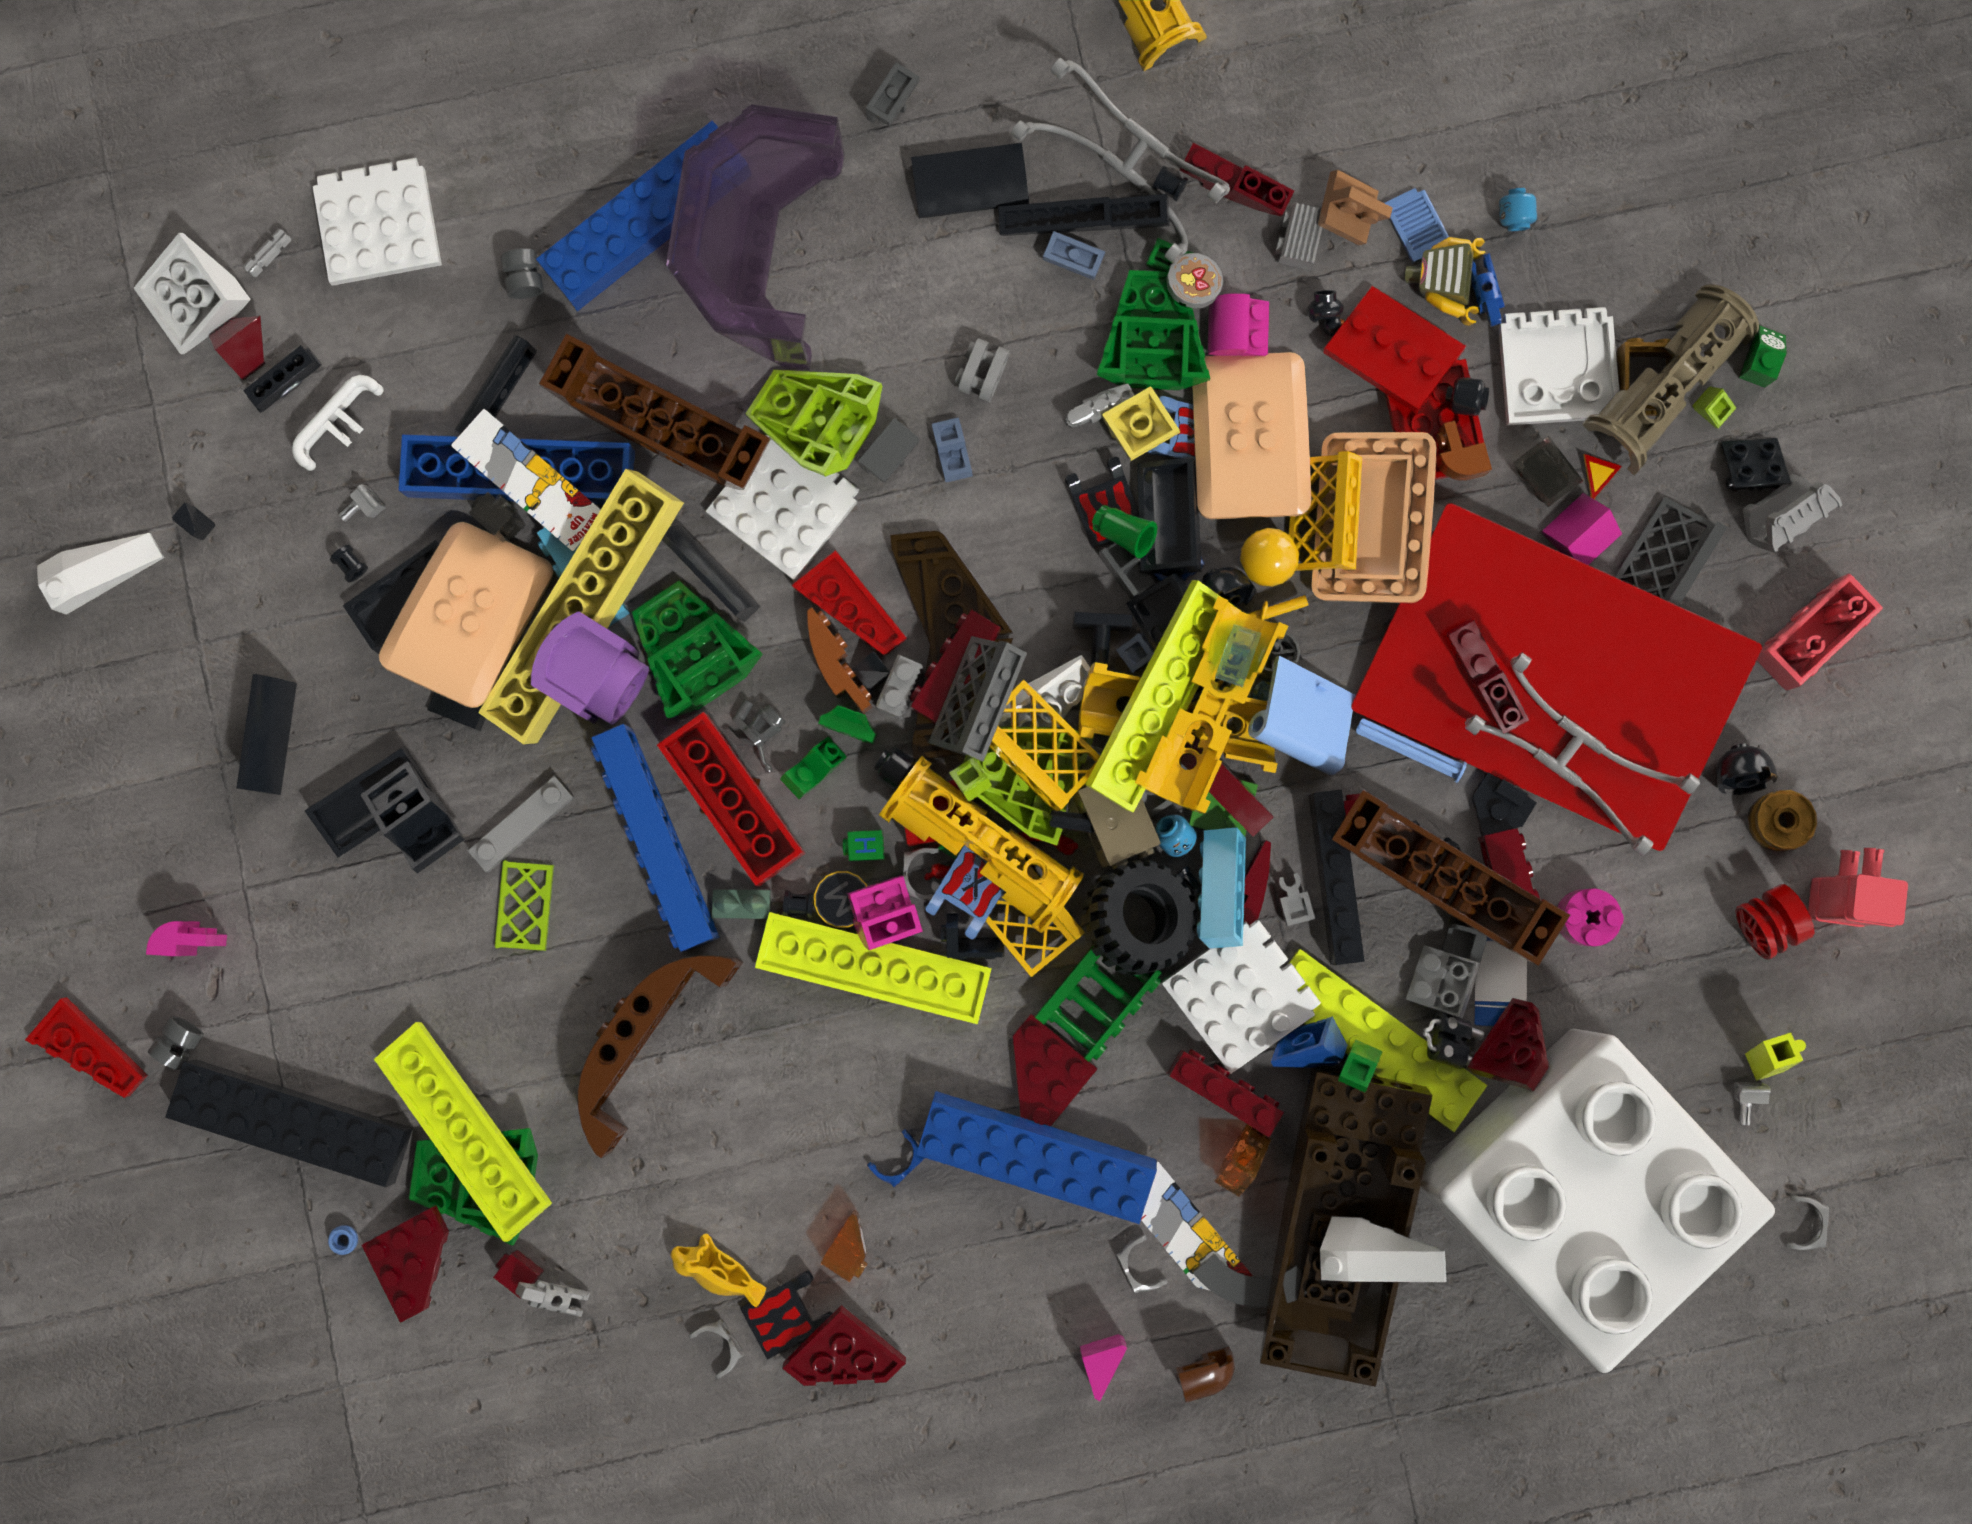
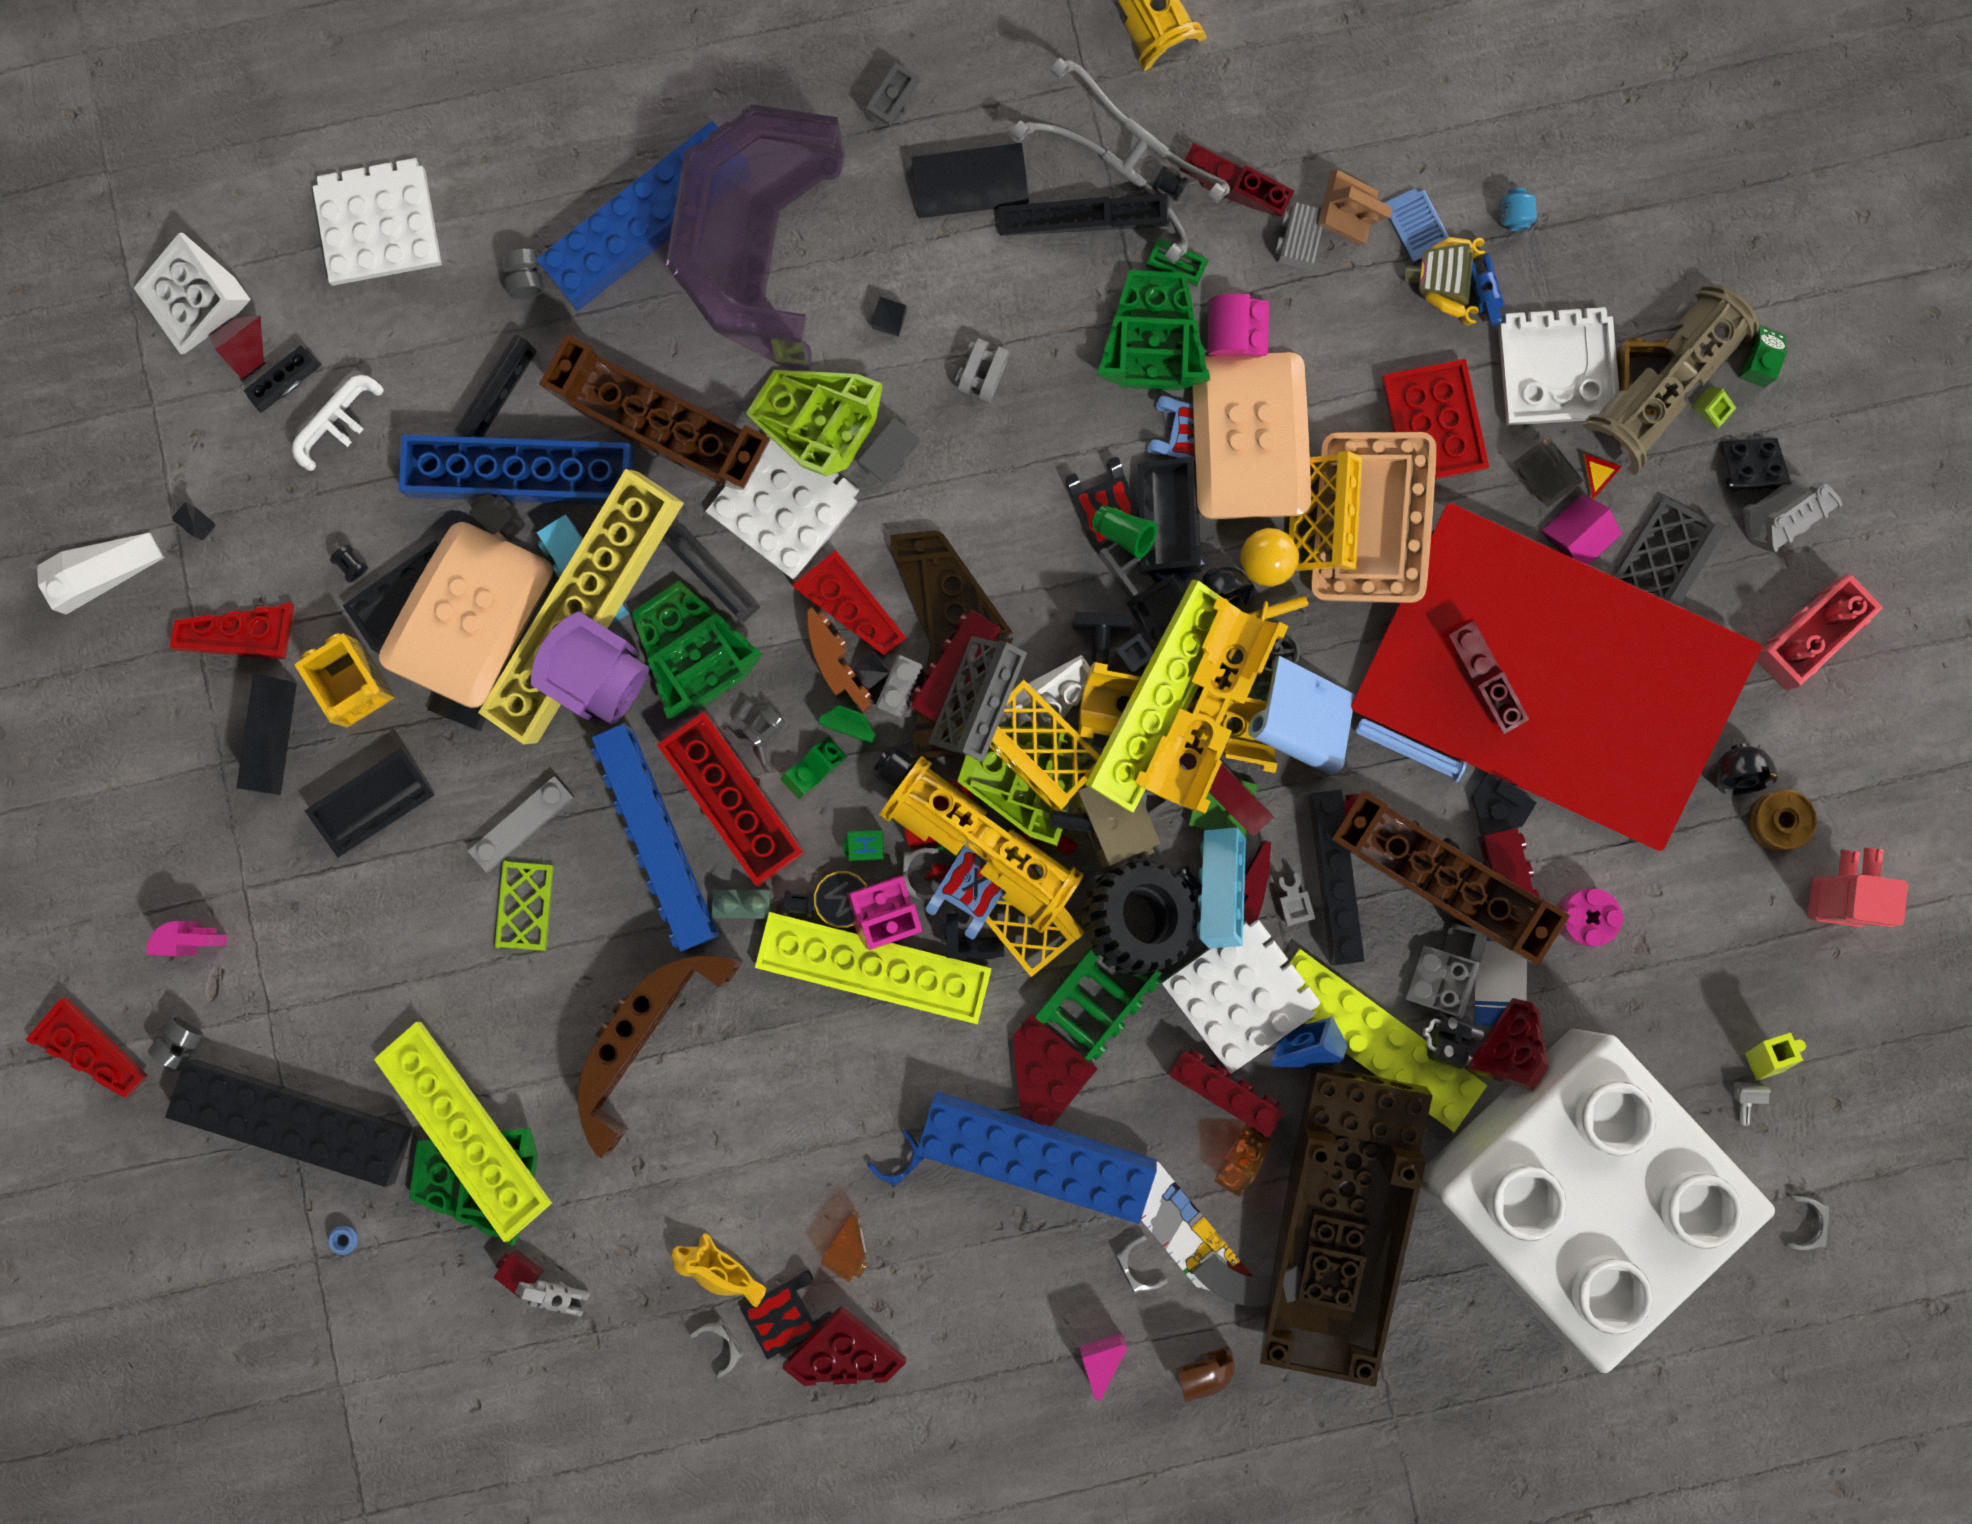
light grey axle [243,229,291,277] -> none
light grey piece [339,484,386,522] -> none
black bracket [361,761,465,874] -> none
dark red plate [361,1205,449,1323] -> none
sticker [451,409,601,551] -> none
sand blue slope [932,417,973,483] -> none
lime slope [949,757,992,801] -> none
sand blue plate [1043,231,1105,280] -> none
light grey hinge [1065,383,1134,428] -> none
light yellow slope [1102,386,1180,461] -> none
dark azure head [1155,814,1197,857] -> none
tile [1166,253,1223,308] -> none
clear light blue slope [1215,624,1262,687] -> none
black animal [1307,290,1345,336] -> none
white wedge [1320,1217,1447,1282] -> none
red plate [1323,286,1466,414] -> none
green slope [1338,1040,1383,1092] -> none
dark orange brick [1436,421,1492,481] -> none
black head [1446,377,1489,416] -> none
light grey bar [1465,652,1700,856] -> none
red wheel [1735,884,1815,960] -> none
none -> red wing [169,602,294,659]
none -> yellow container [294,633,396,728]
none -> black slope [871,297,907,337]

